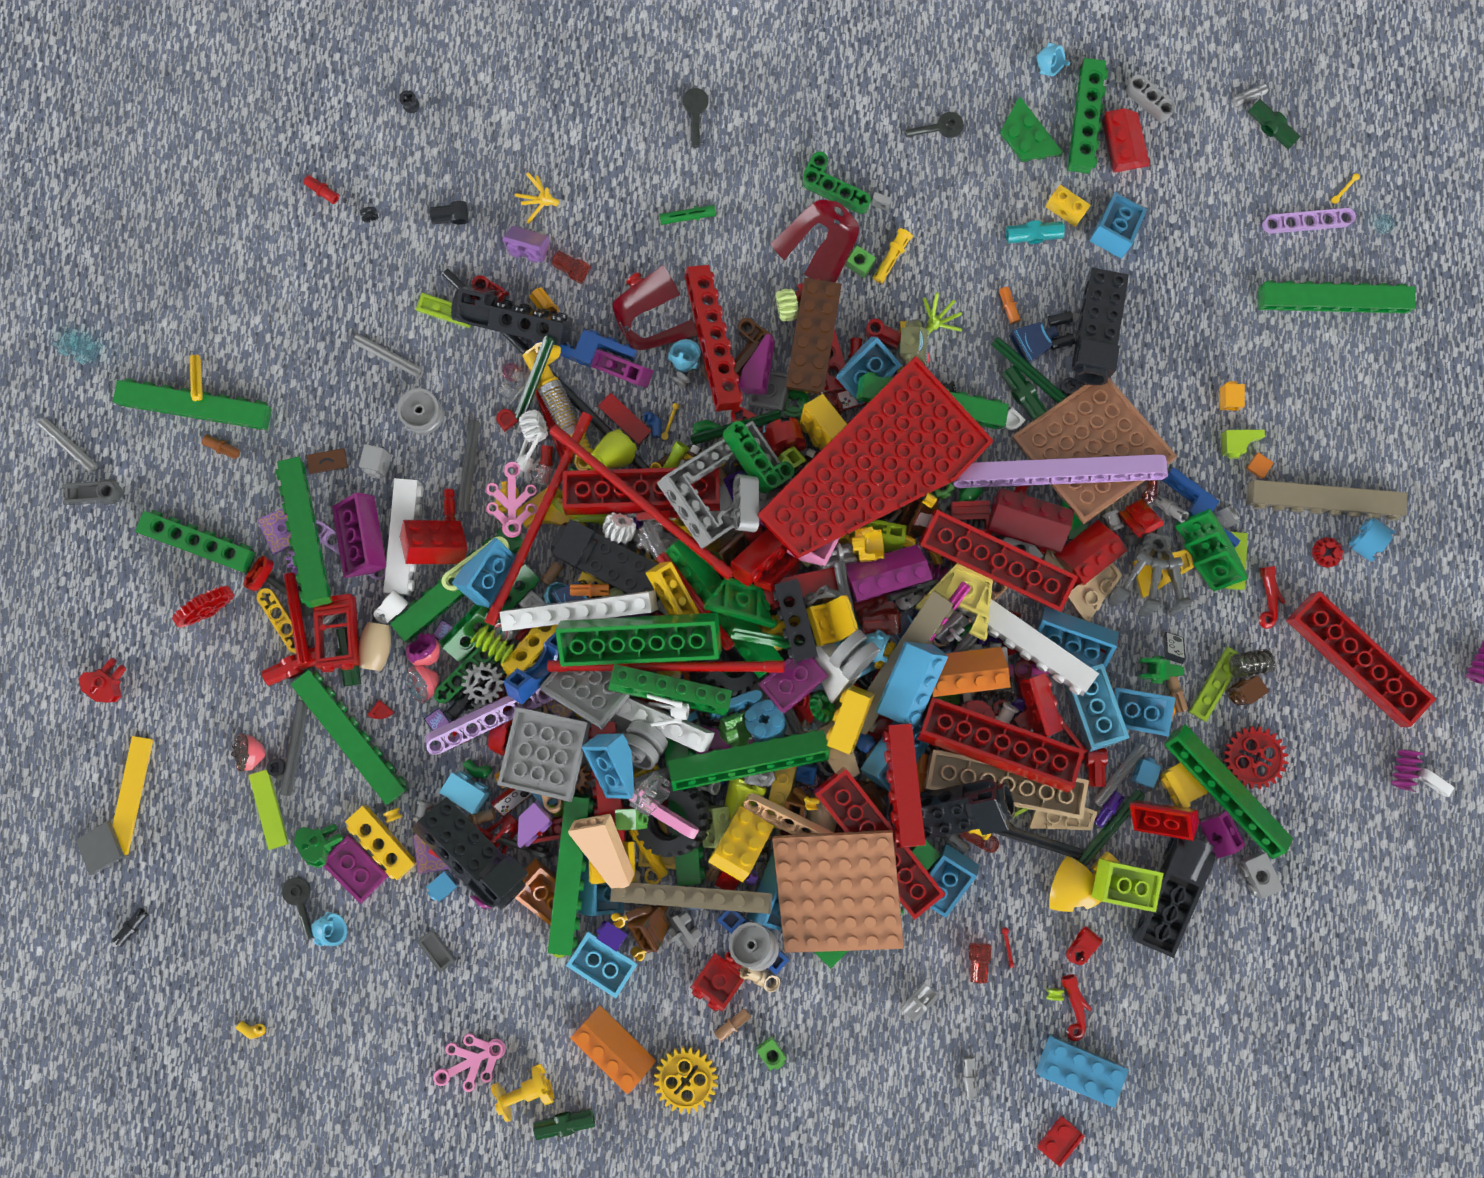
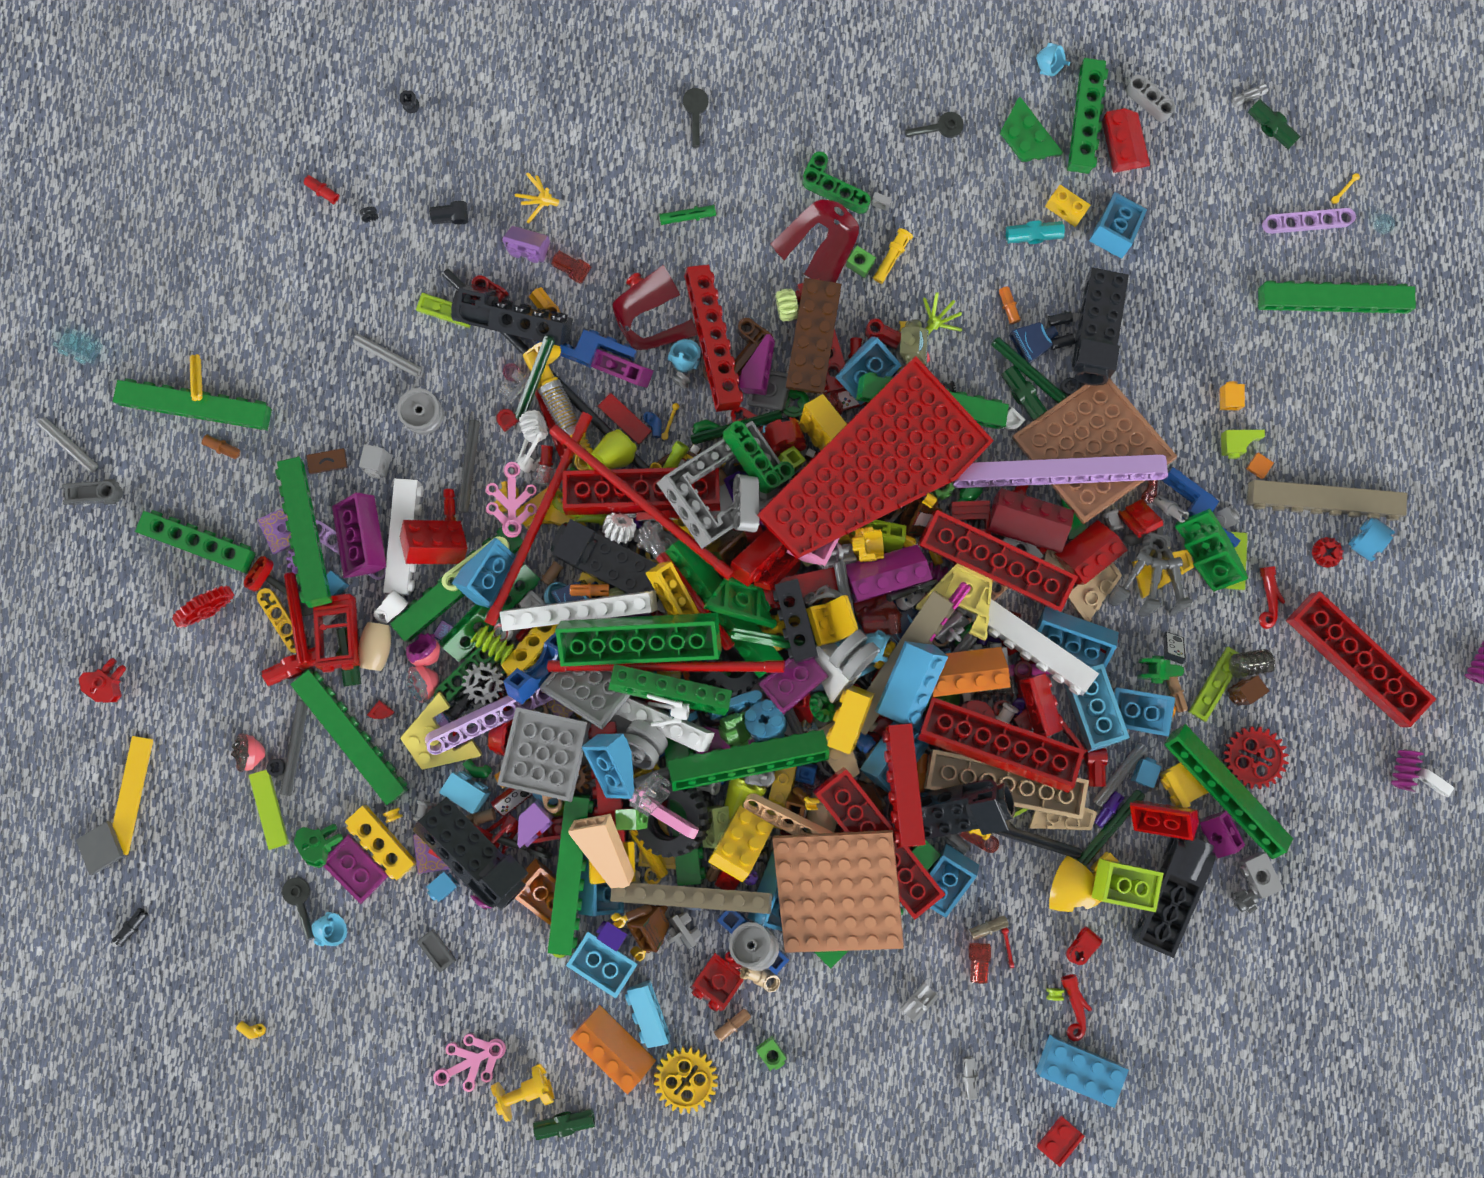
none -> dark azure brick [327,571,349,596]
none -> light yellow wing [400,691,482,770]
none -> medium azure slope [625,980,670,1048]
none -> dark tan axle [969,916,1009,941]
none -> dark grey gear [1233,889,1259,914]

